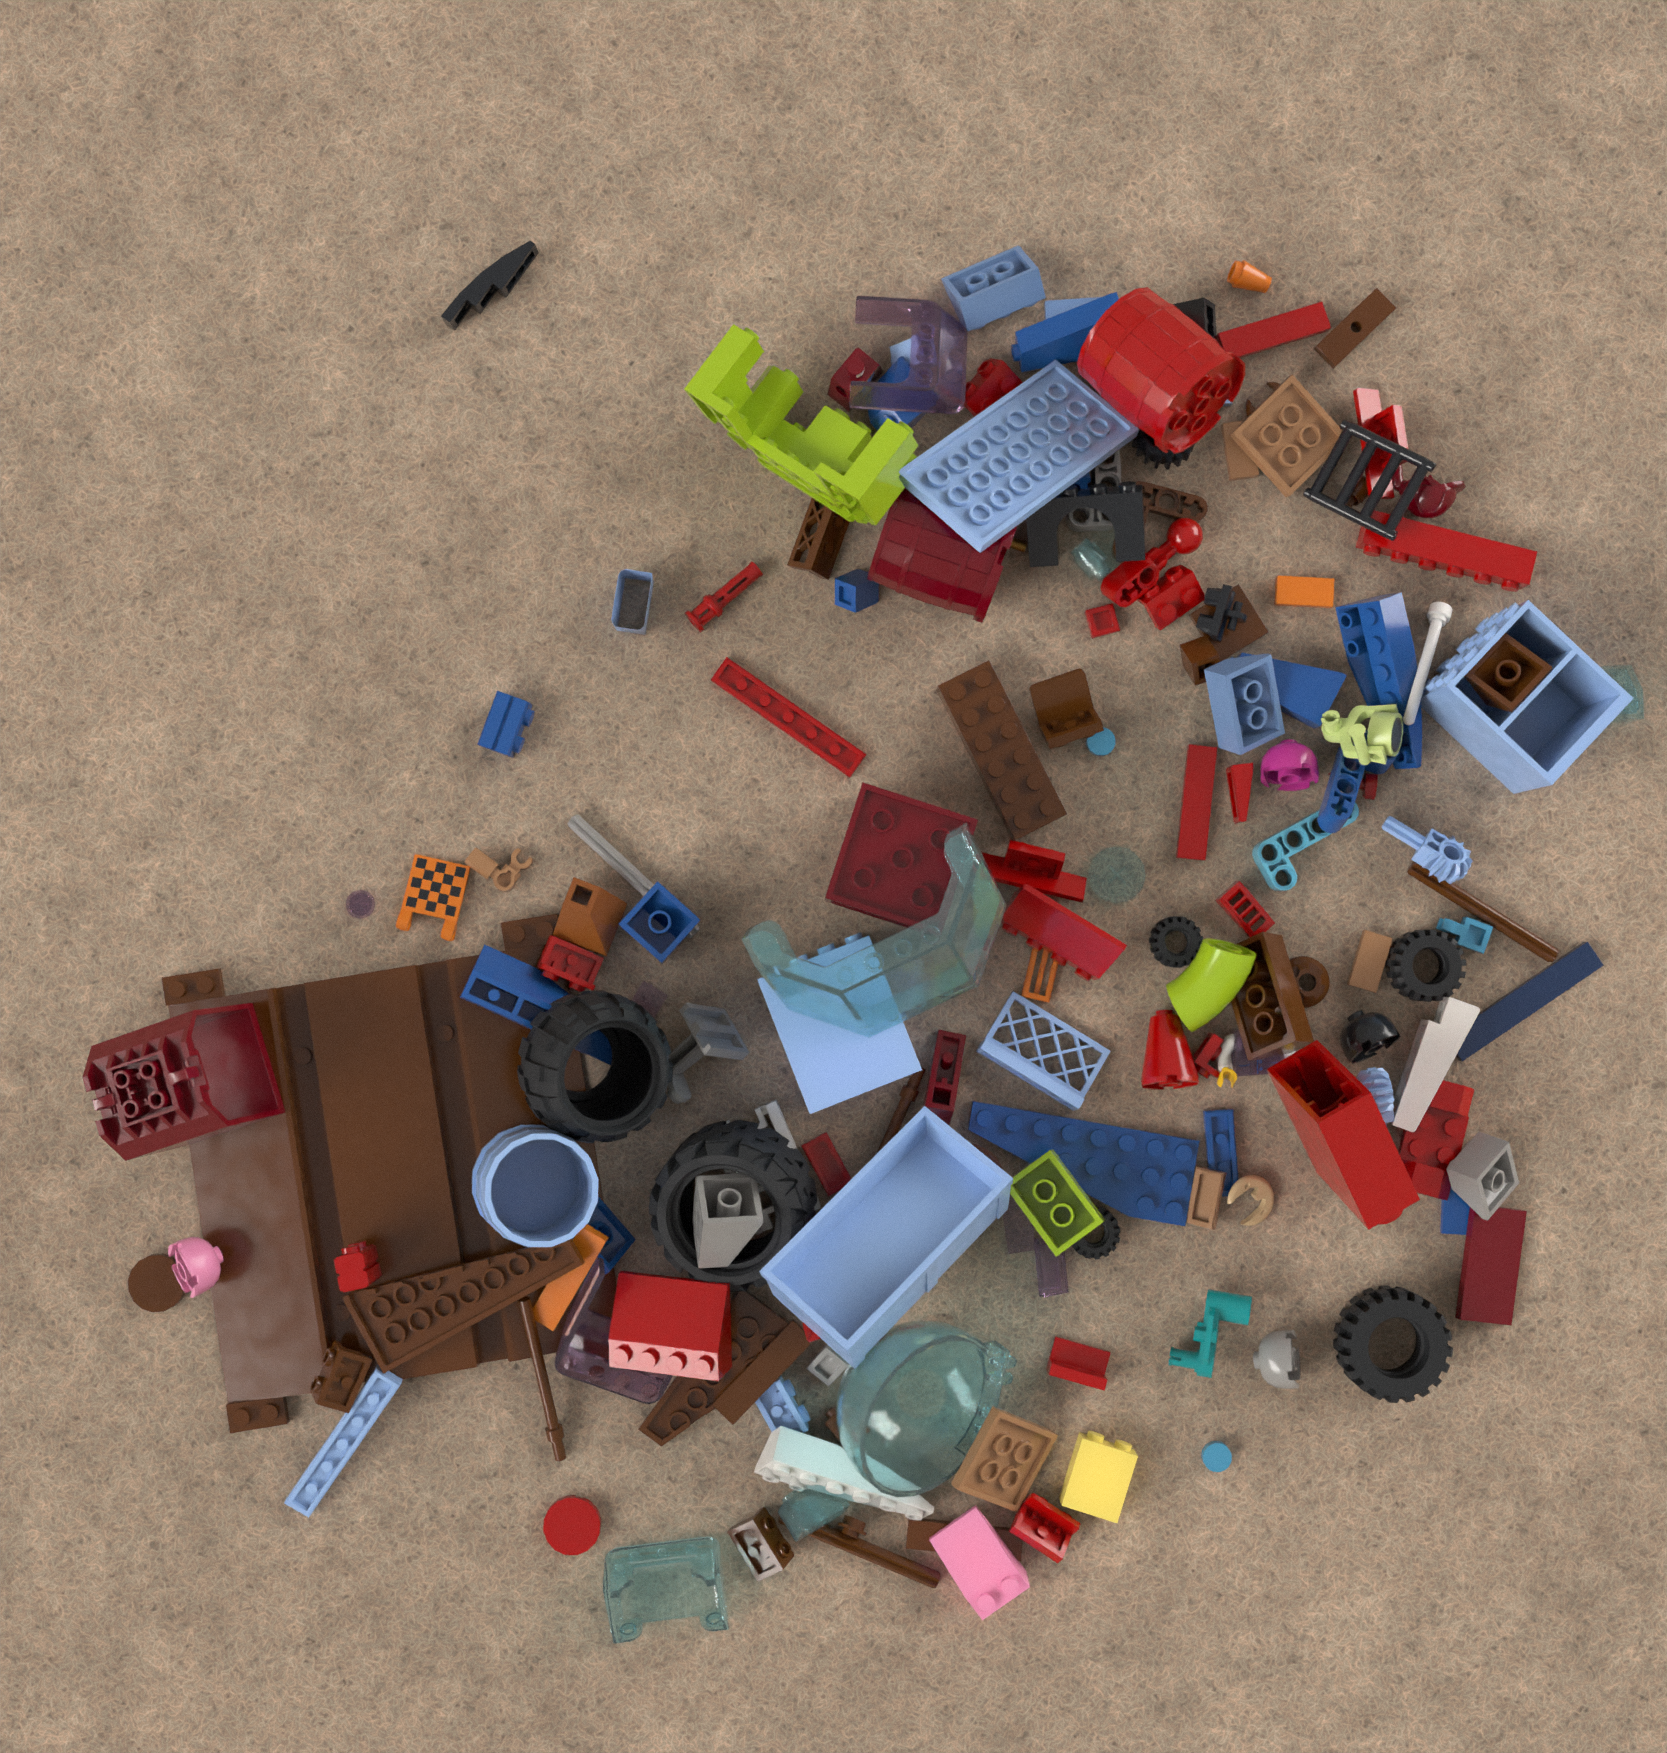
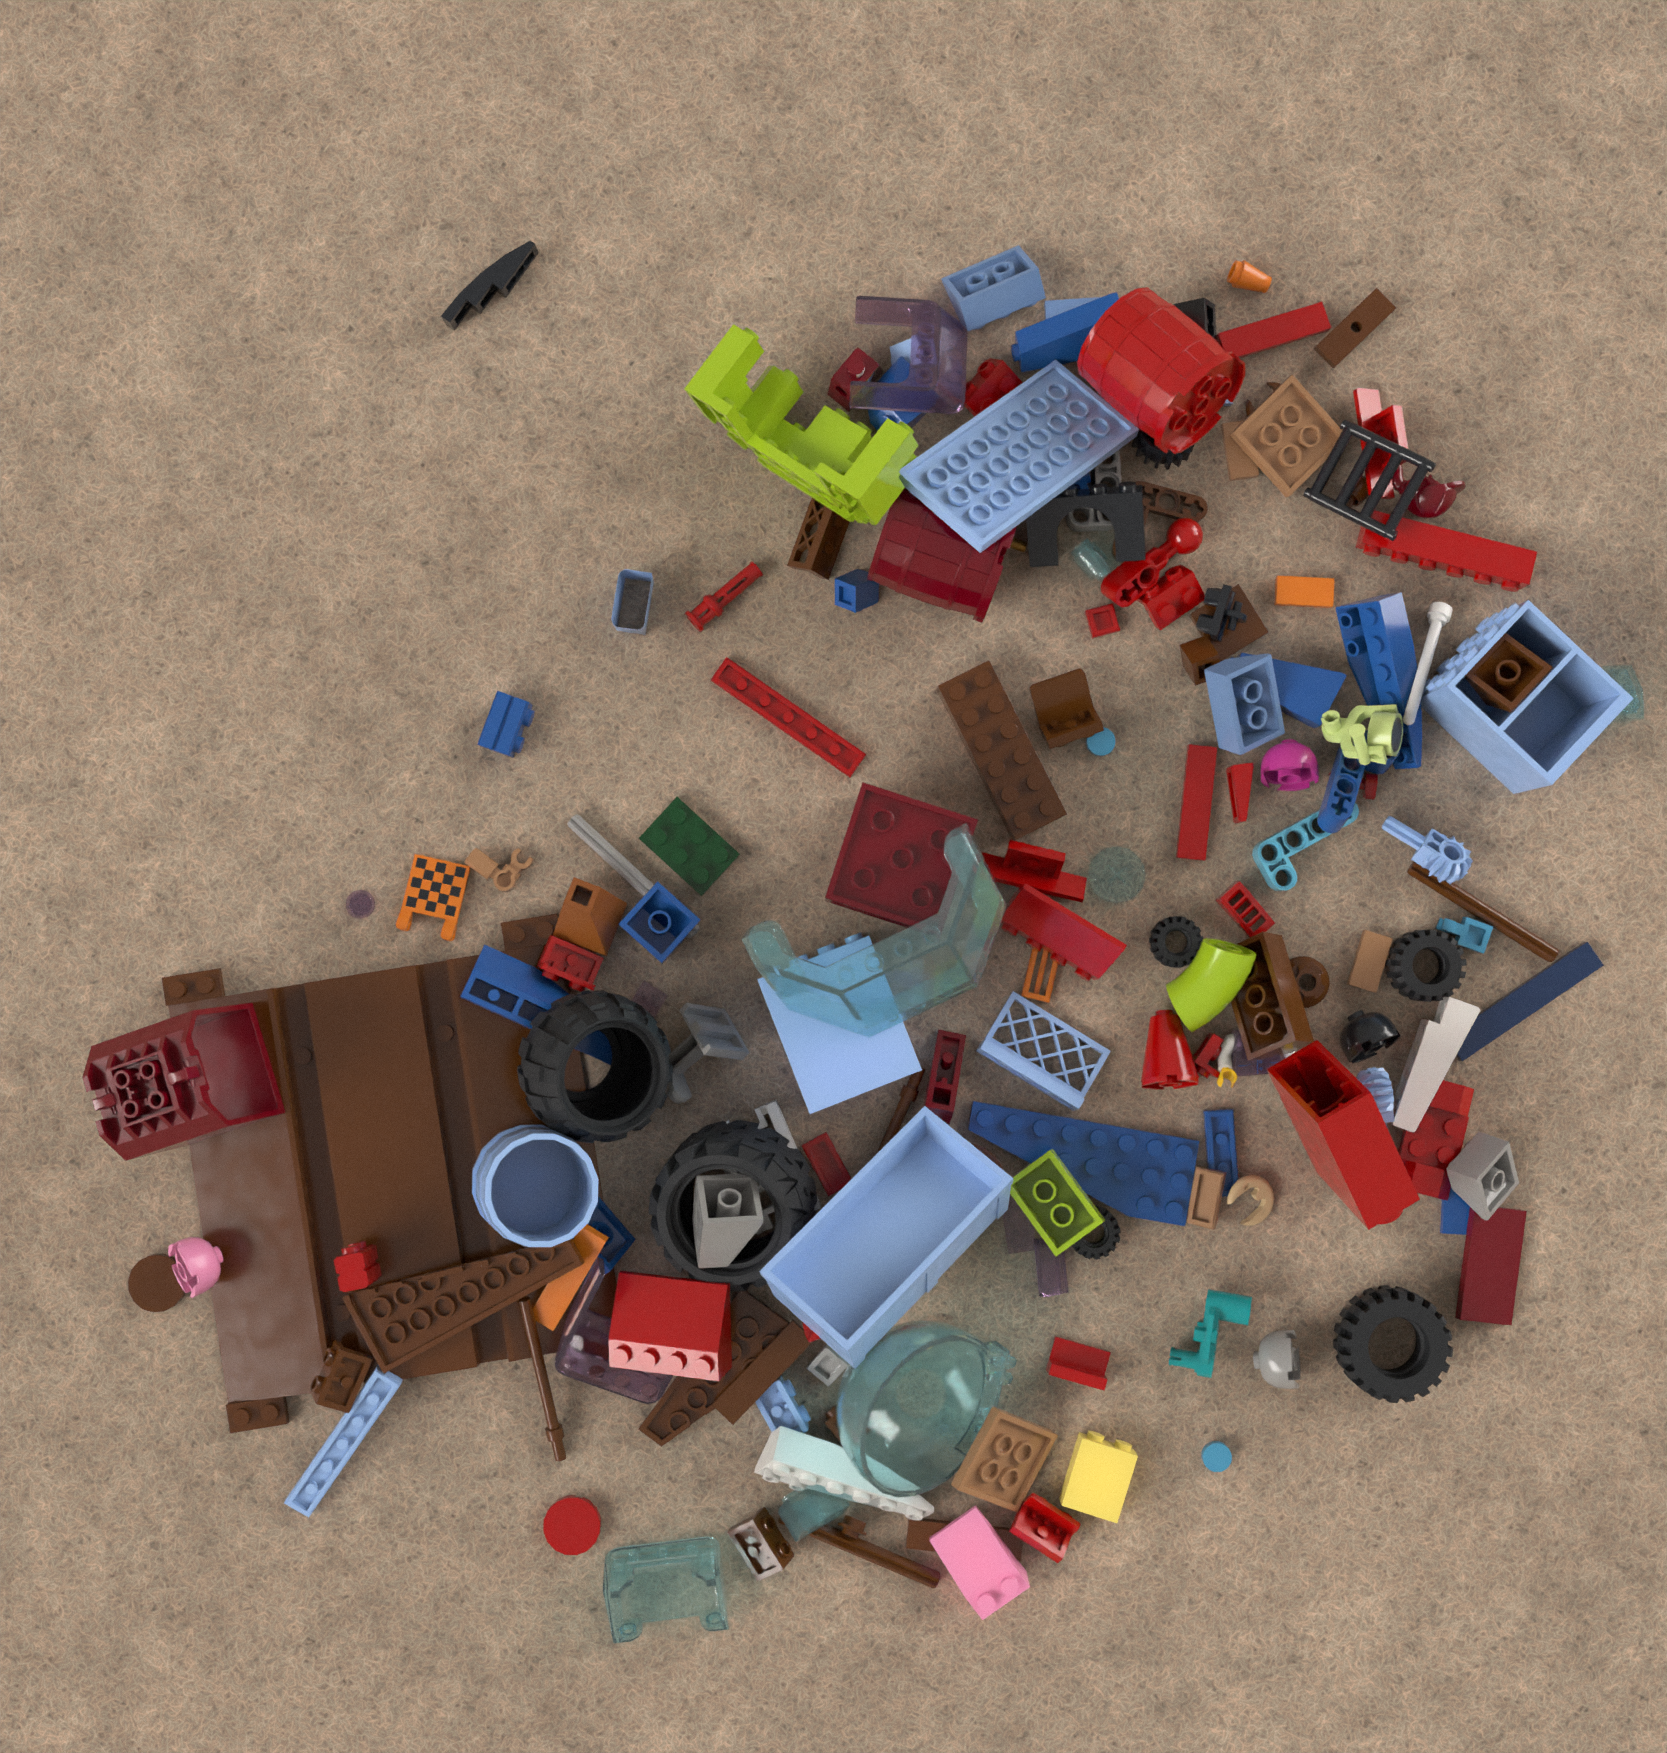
none -> dark green plate [638,797,740,896]

